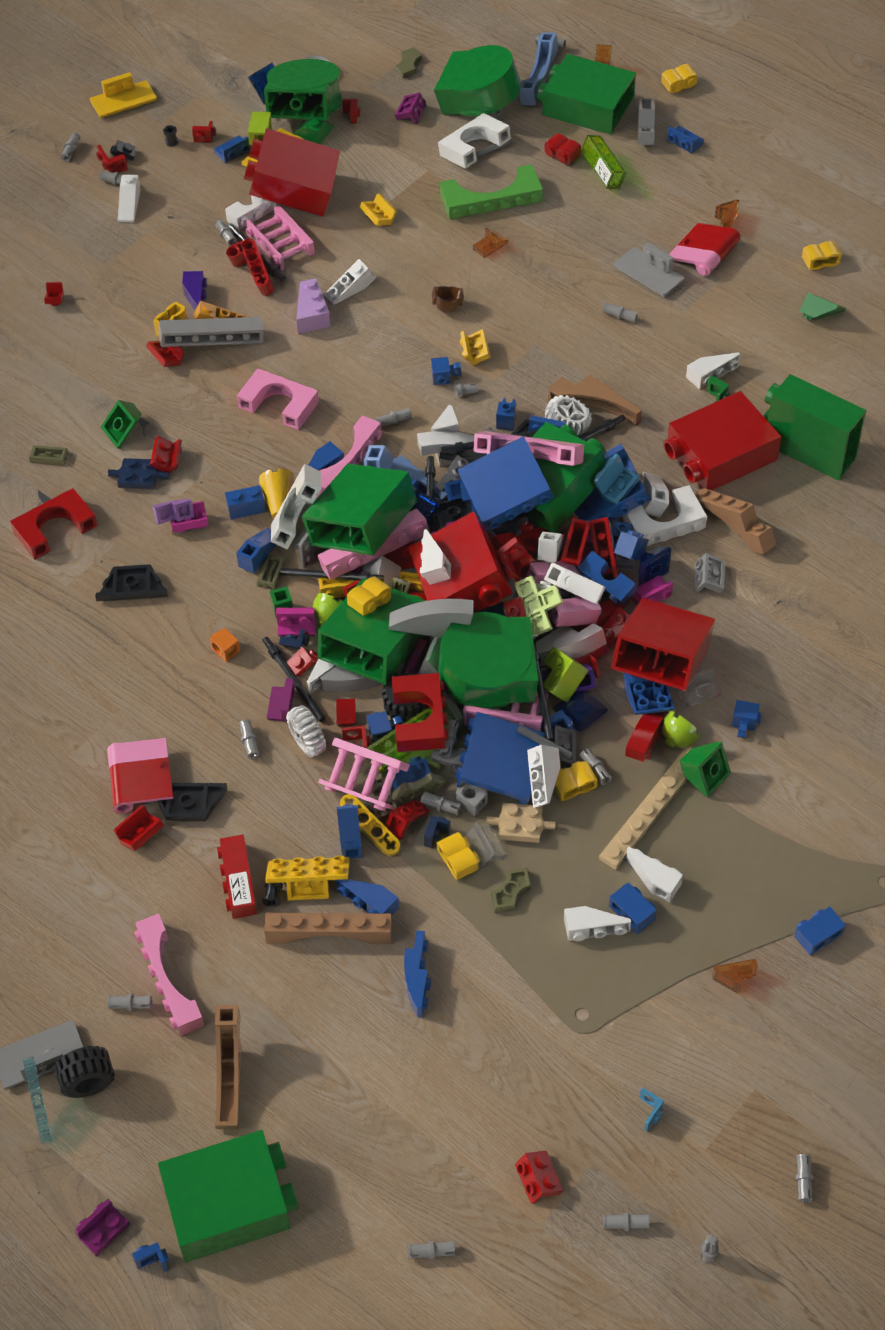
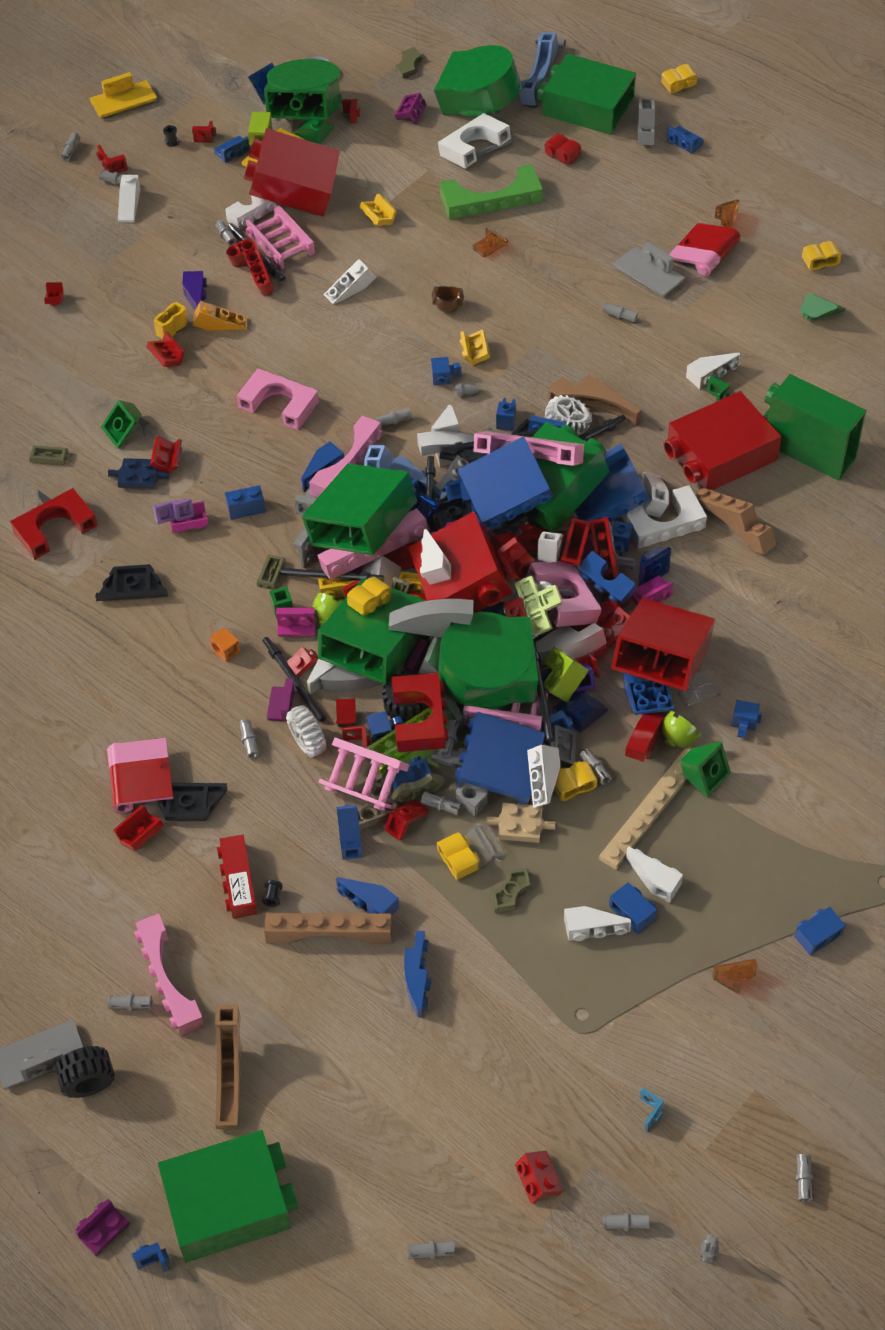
clear light blue beam [23,1056,52,1144] -> none
black bracket [110,140,135,161] -> none
light grey brick [159,317,264,347] -> none
blue slope [236,528,277,573] -> none
yellow cone [259,468,295,518] -> none
yellow bracket [265,855,350,901] -> none
white arch [271,464,321,549] -> none
dark blue bracket [279,629,310,649] -> none
lavender wedge [296,278,330,334] -> none
yellow beam [340,794,400,857] -> none
dark blue bracket [424,816,451,848] -> none
dark grey bar [517,725,573,760] -> none
white slope [544,563,605,604] -> none
clear neon green brick [581,135,627,190] -> none
dark azure bracket [594,454,640,505] -> none
clear orange slope [595,44,612,65] -> none
brick [614,530,649,561] -> none
light grey bracket [694,553,725,593] -> none

